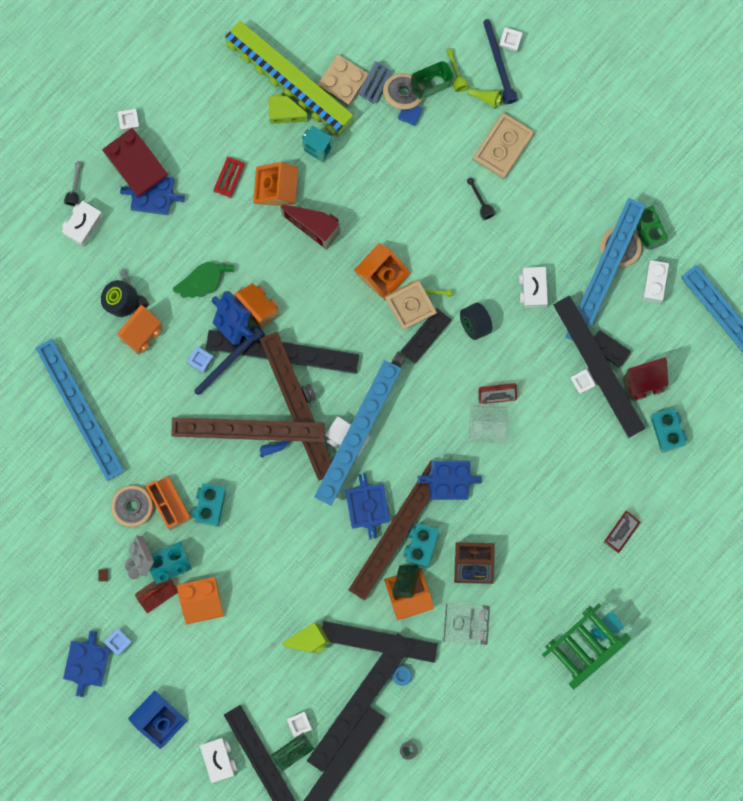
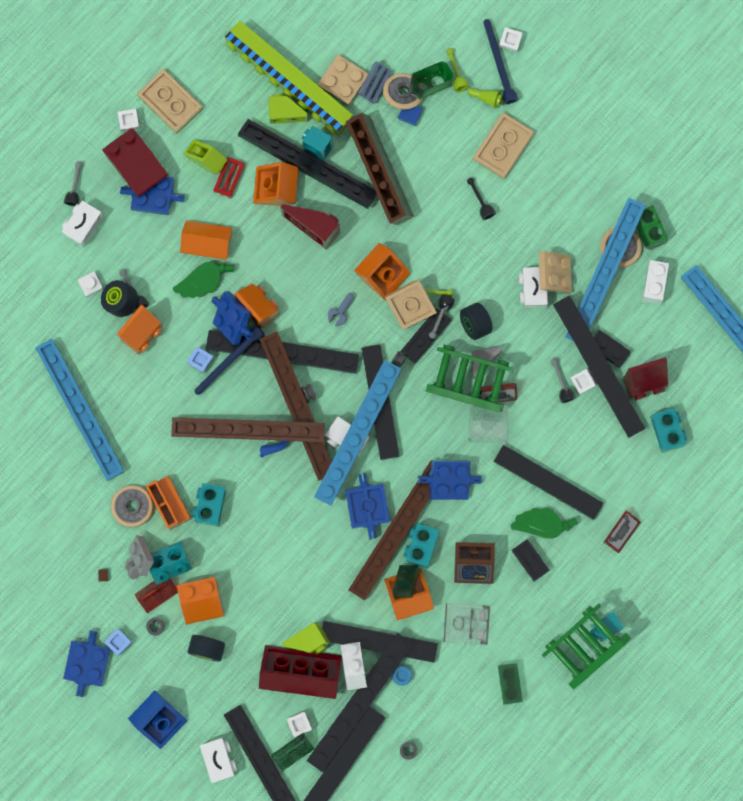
none -> white plate [78,271,103,298]
none -> tan tile [137,68,203,134]
none -> dark grey bush [146,618,164,636]
none -> orange piece [180,221,232,260]
none -> lime slope [183,139,227,175]
none -> black wheel [187,635,225,662]
none -> black plate [238,119,377,209]
none -> dark red slope [258,645,342,699]
none -> sand blue bar [328,293,354,327]
none -> white brick [341,642,367,690]
none -> reddish brown brick [346,113,414,225]
none -> black tile [362,345,399,460]
none -> green fence [425,344,514,412]
none -> hinge [429,295,455,339]
none -> light grey slope [472,347,502,379]
none -> black tile [493,445,603,520]
none -> clear green plate [497,663,523,705]
none -> green animal [510,507,578,539]
none -> black plate [511,539,550,582]
none -> tan plate [539,251,572,294]
none -> hinge [551,358,576,403]

